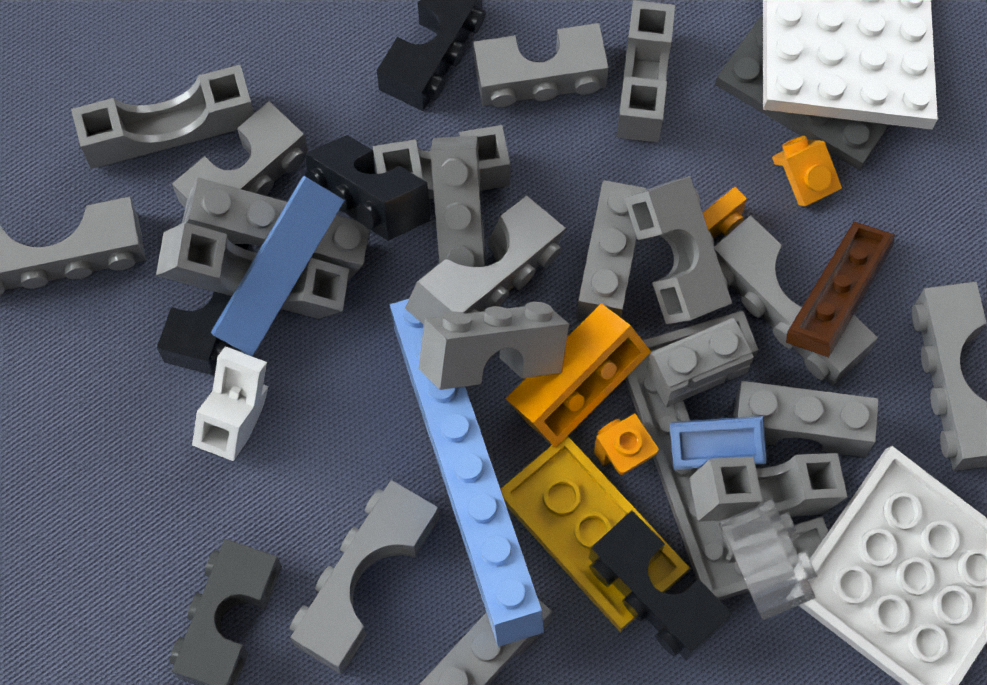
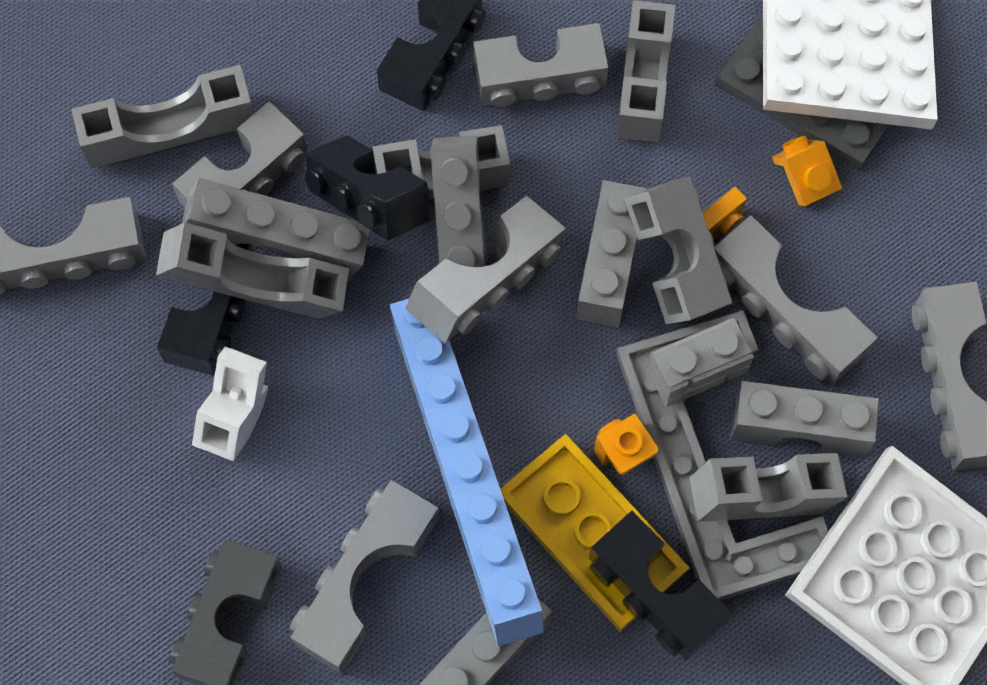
medium blue tile [211,176,345,356] -> none
light grey arch [418,302,569,390] -> none
light orange brick [505,304,651,448] -> none
medium blue tile [670,416,767,470] -> none
clear brick [720,500,818,620] -> none
reddish brown tile [786,222,895,358] -> none

